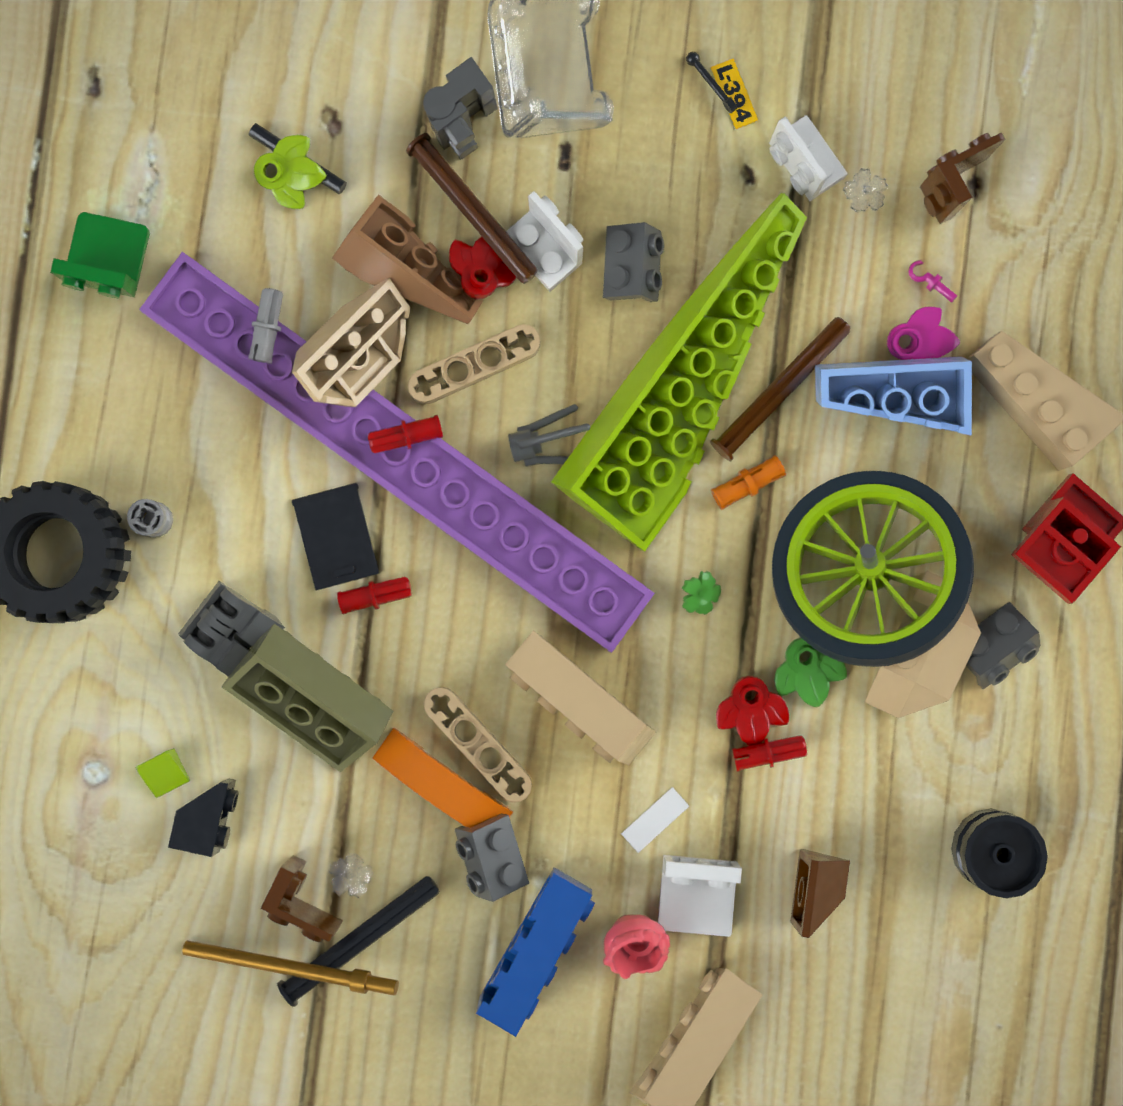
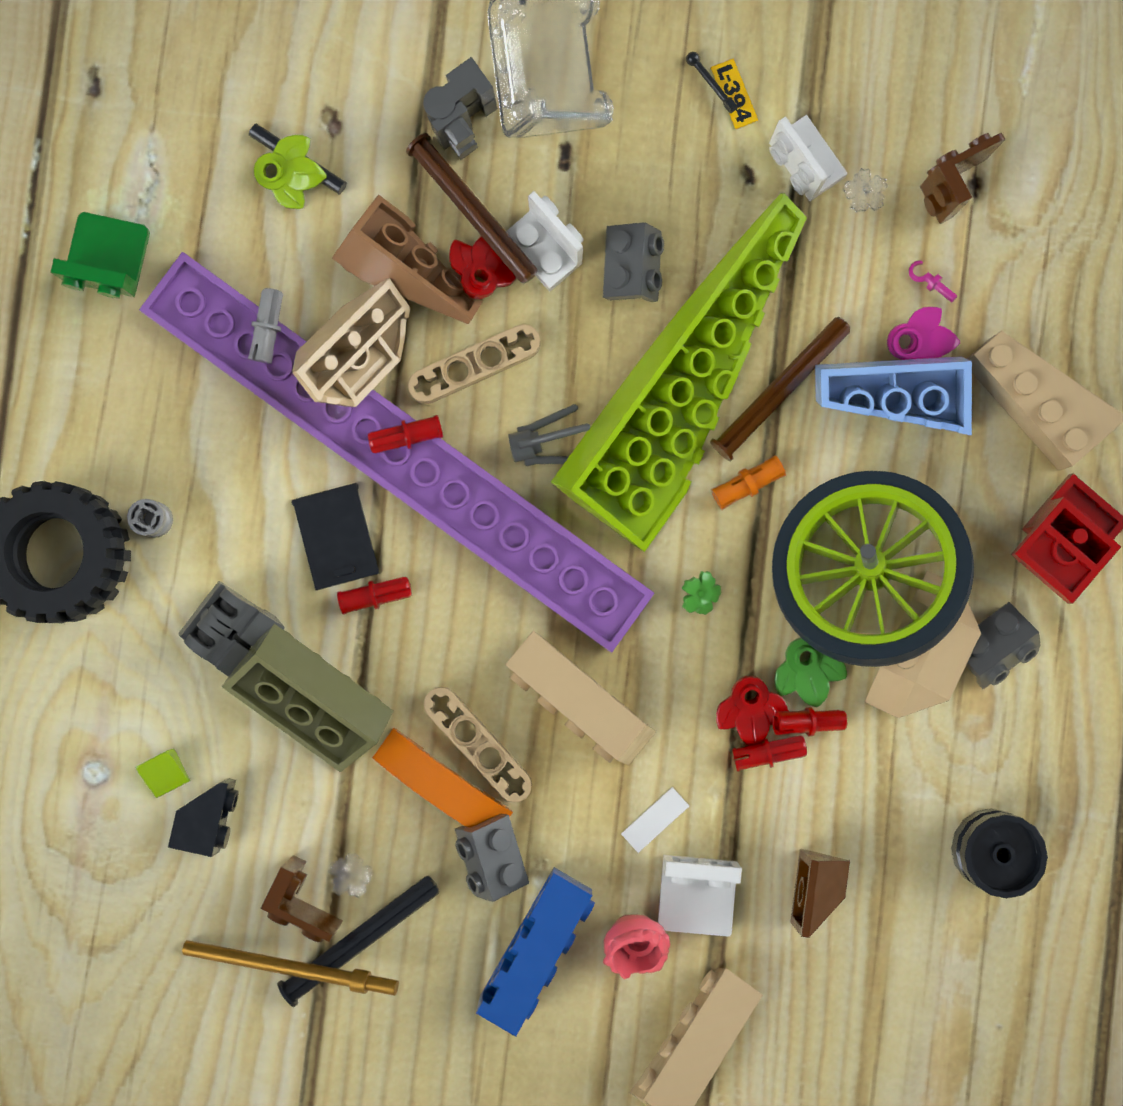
none -> red axle [772,707,848,737]

